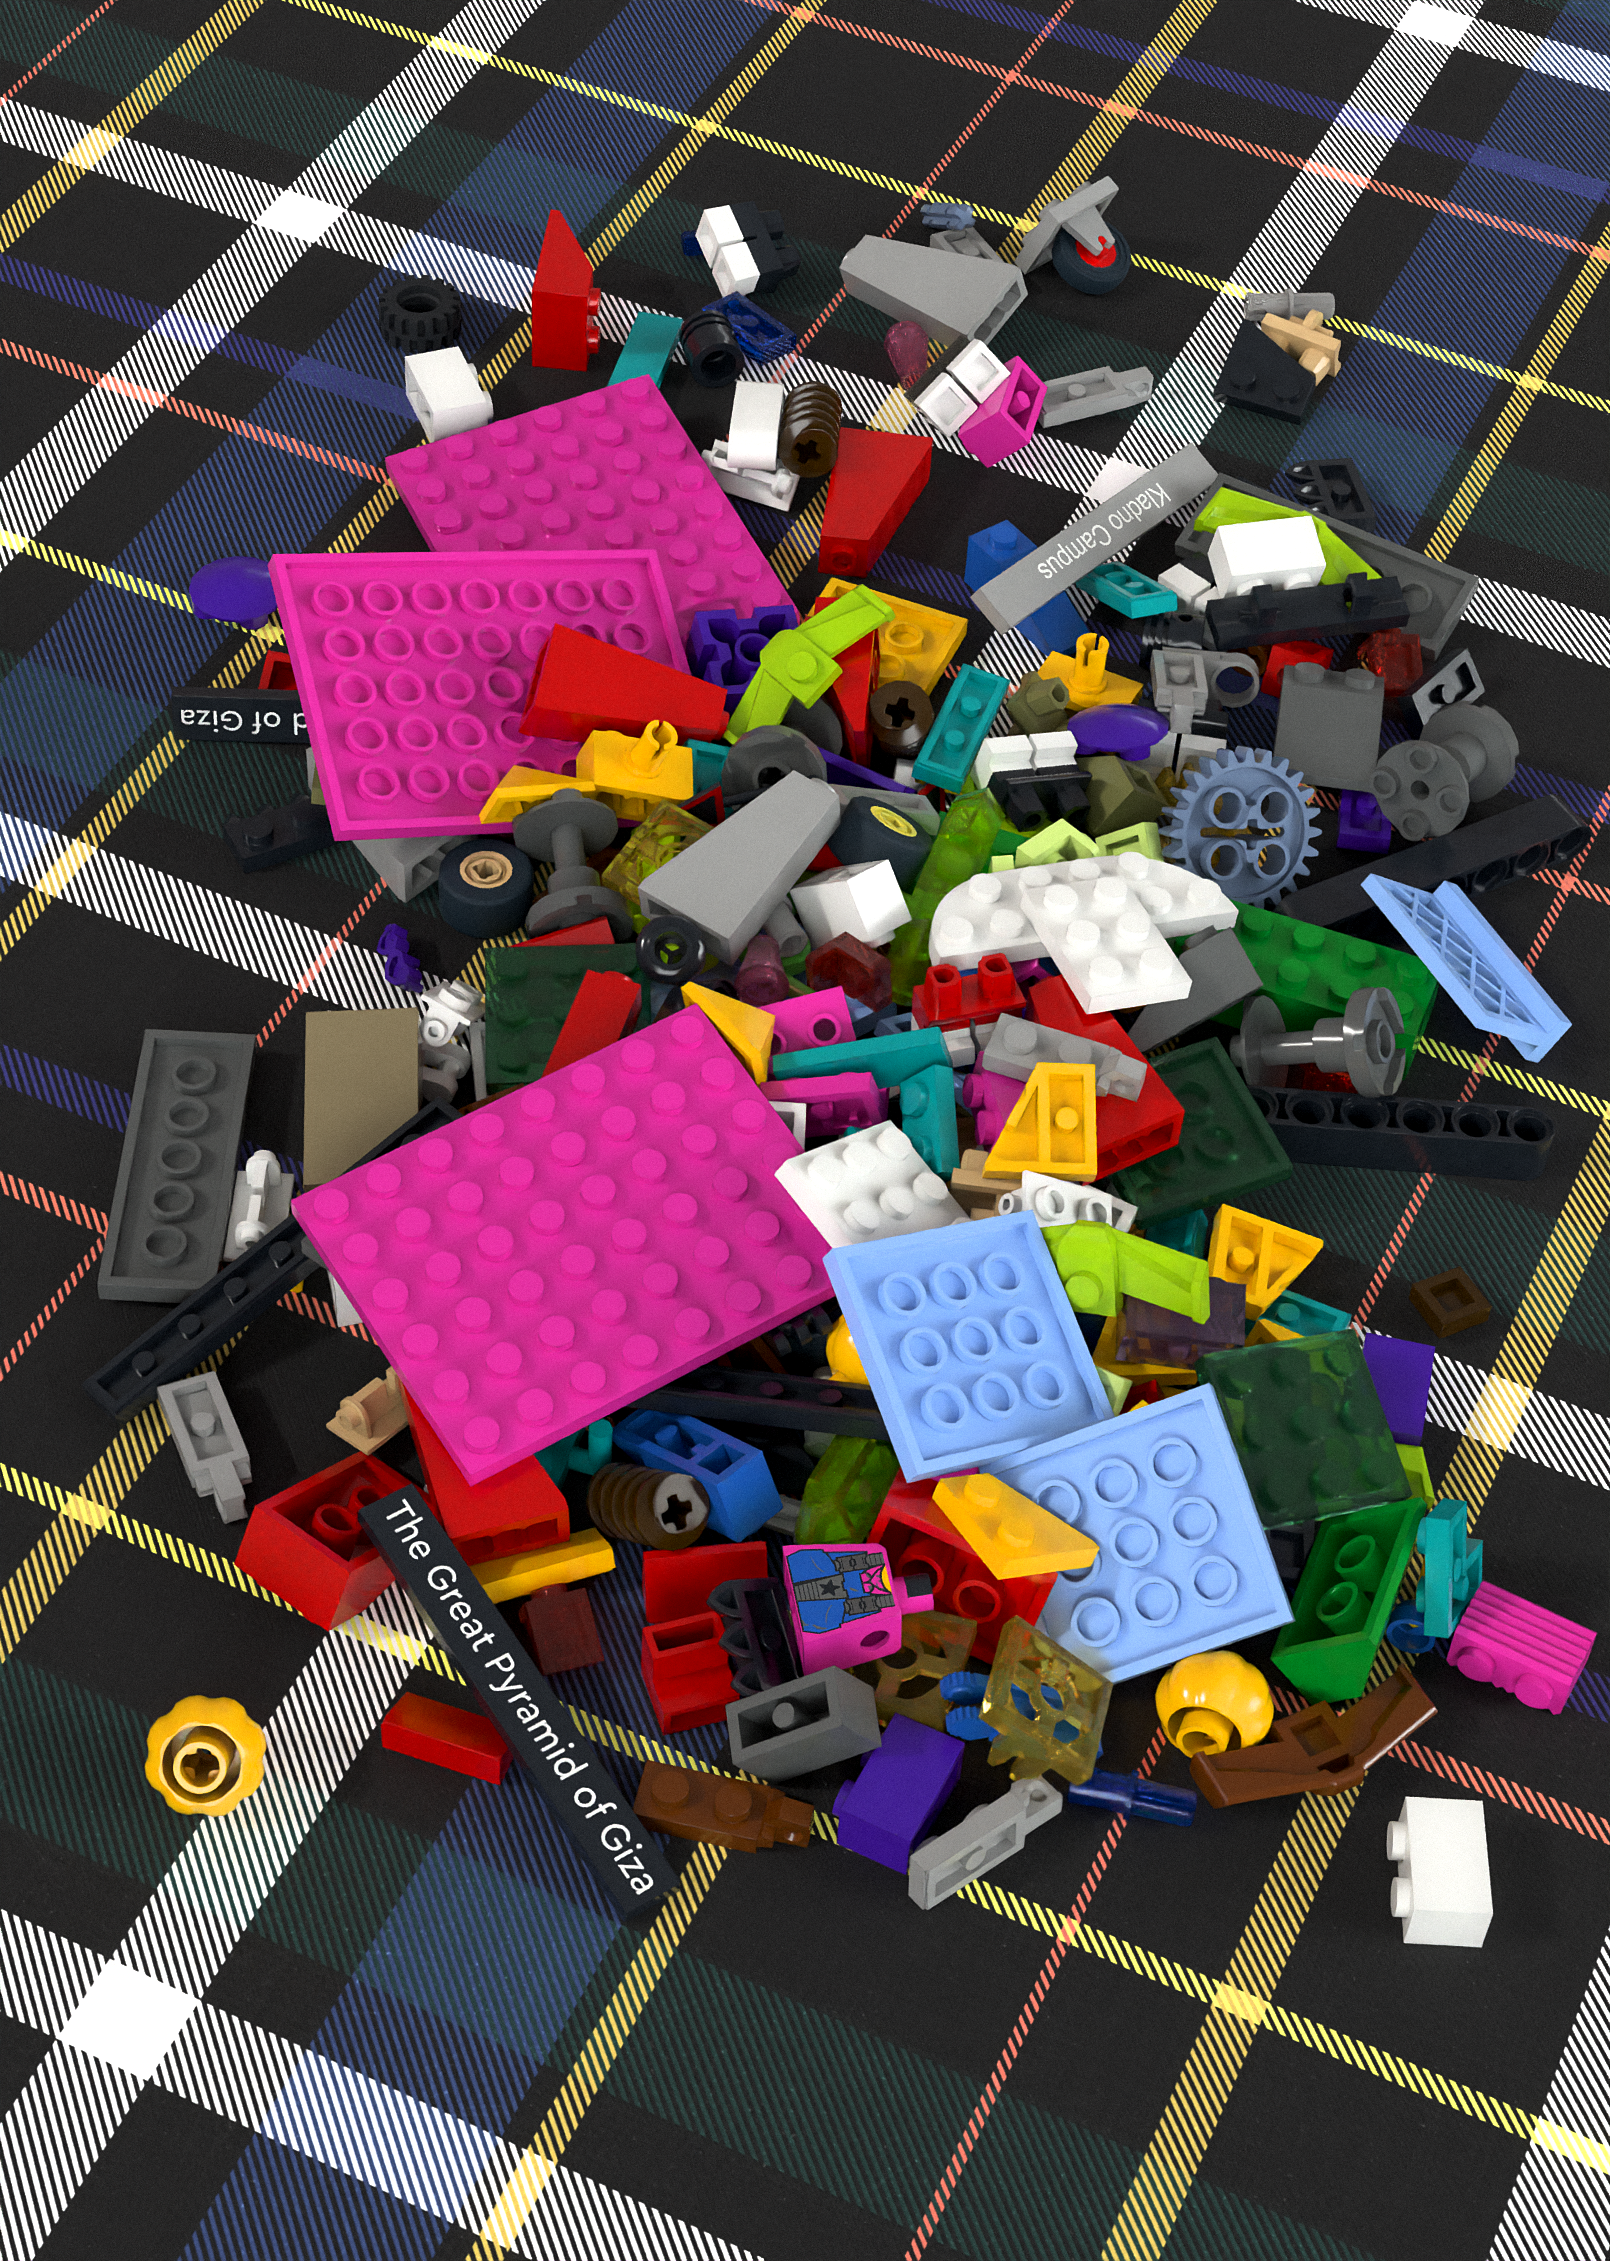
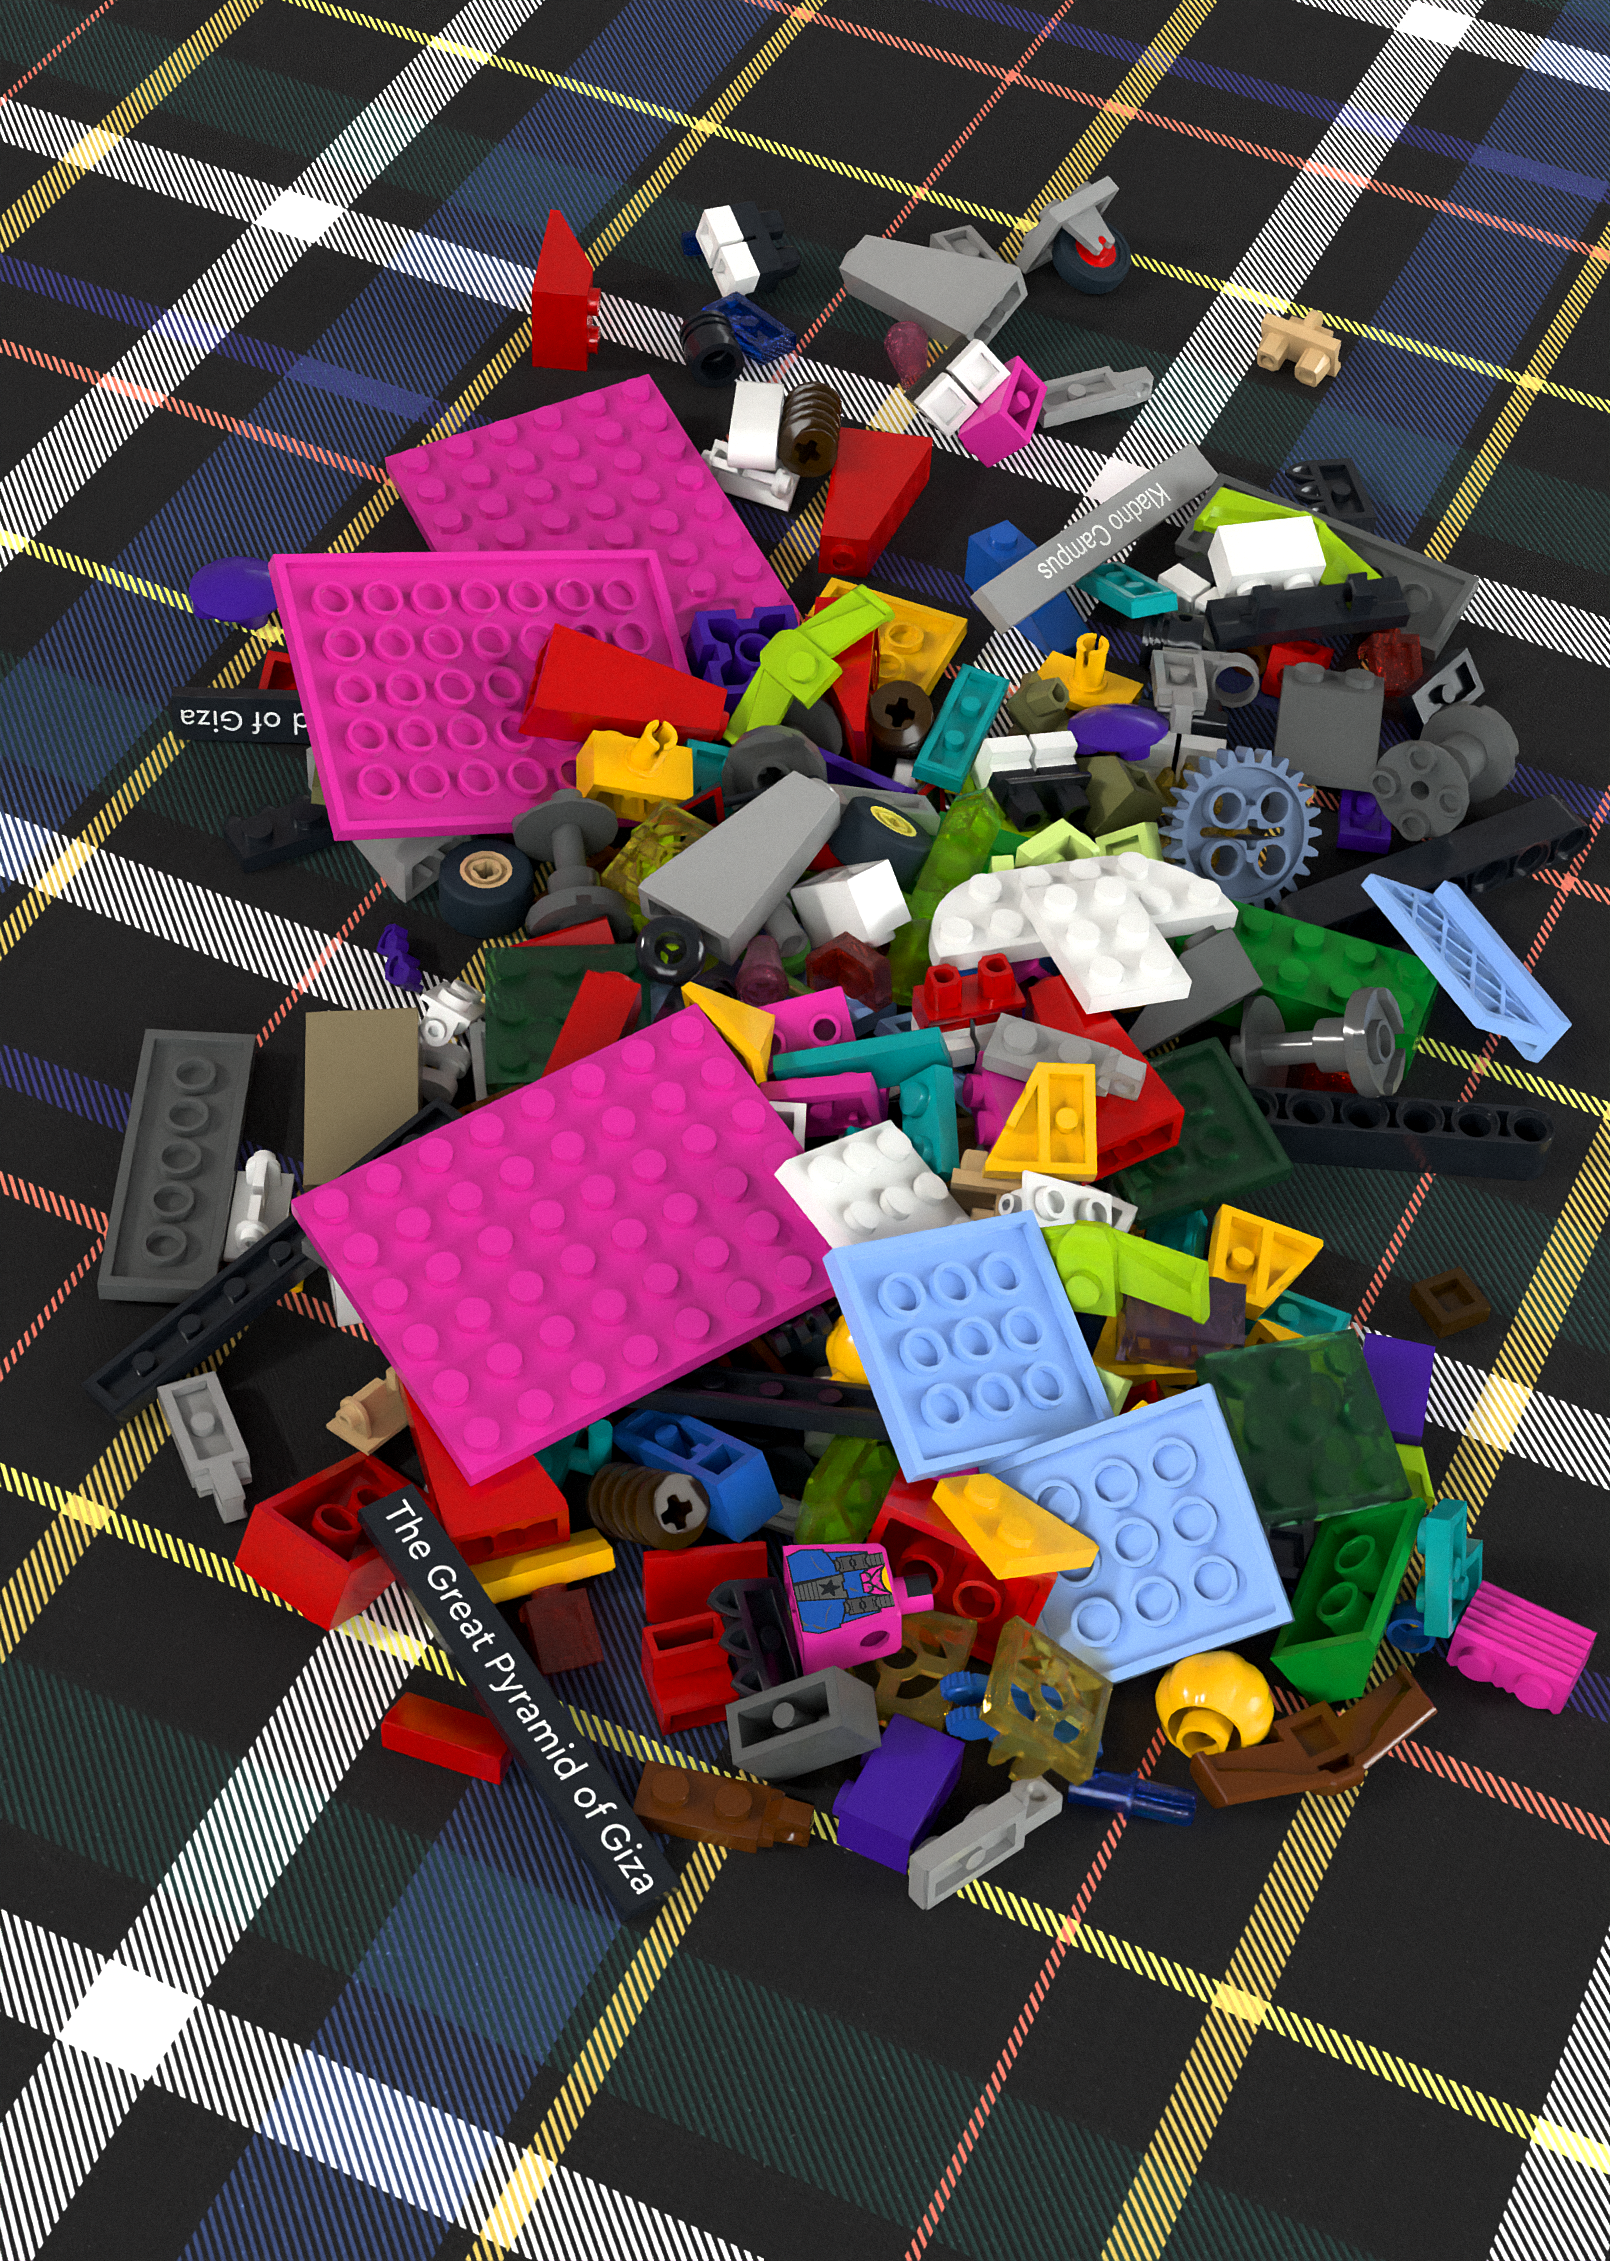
yellow plant [145,1695,267,1817] -> none
black tyre [379,275,461,354] -> none
white brick [405,346,494,443] -> none
yellow slope [479,765,596,824] -> none
teal tile [607,311,683,389] -> none
sand blue axle [920,202,976,231] -> none
black wing [1213,319,1316,425] -> none
light grey axle [1244,288,1335,321] -> none
white brick [1387,1797,1493,1947] -> none

